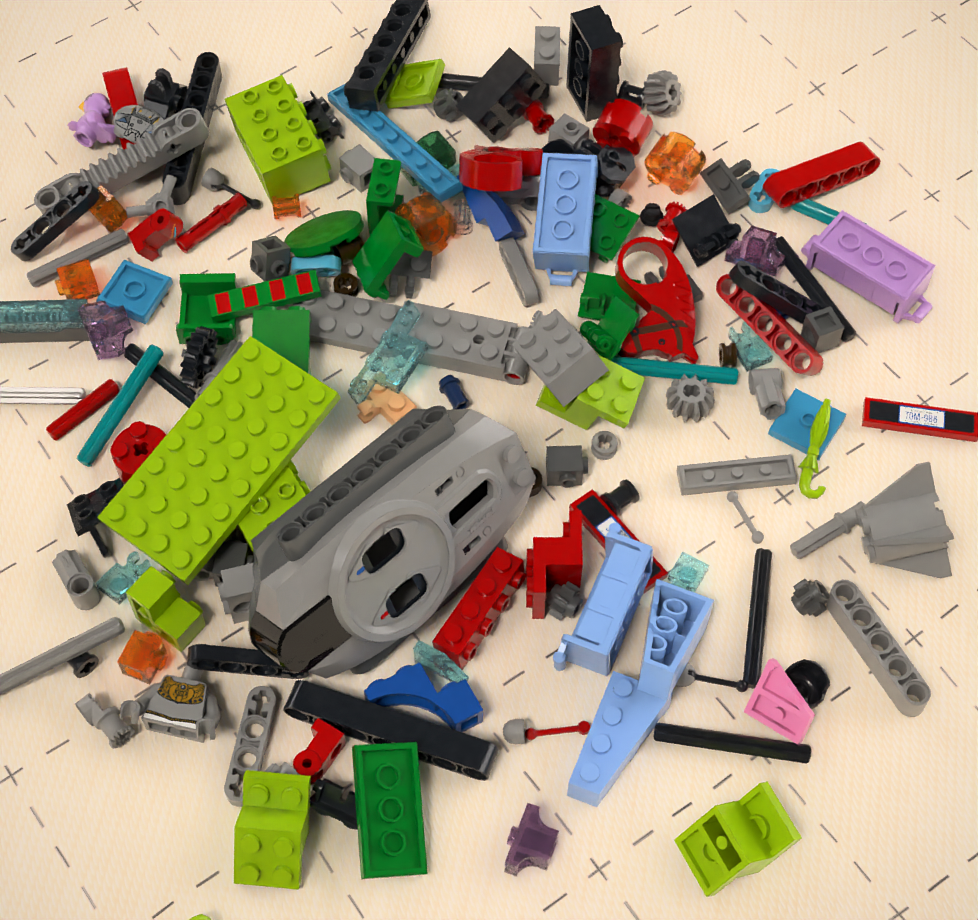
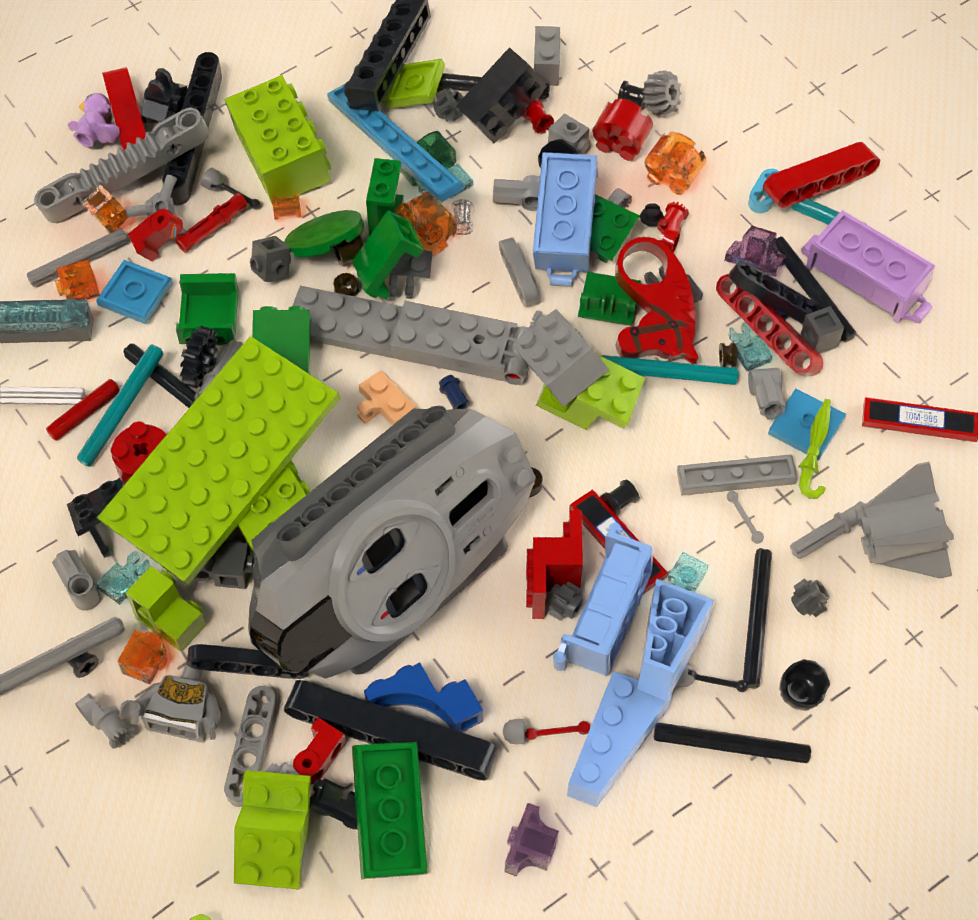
black beam [11,181,100,262] -> none
clear purple brick [77,301,133,360] -> none
light grey dish [114,105,166,143] -> none
green tile [208,270,322,322] -> none
light grey brick [217,563,254,624] -> none
medium azure beam [290,255,342,277] -> none
black hinge [303,91,344,143] -> none
light grey brick [339,144,375,193] -> none
clear light blue bracket [348,300,429,405] -> none
clear light blue tile [413,640,469,683] -> none
red brick [432,547,526,671] -> none
blue slope [456,175,525,242] -> none
red animal [459,145,543,191] -> none
dark grey brick [546,445,588,488] -> none
black brick [566,5,623,122] -> none
black hinge [574,138,636,197] -> none
green hinge [580,296,640,361] -> none
light grey bush [591,431,618,460] -> none
light grey gear [666,374,715,423] -> none
black hinge [671,194,742,267] -> none
lime bracket [674,781,802,897] -> none
dark grey hinge [700,158,760,215] -> none
bright pink wing [744,658,815,744] -> none
light grey beam [826,579,931,717] -> none

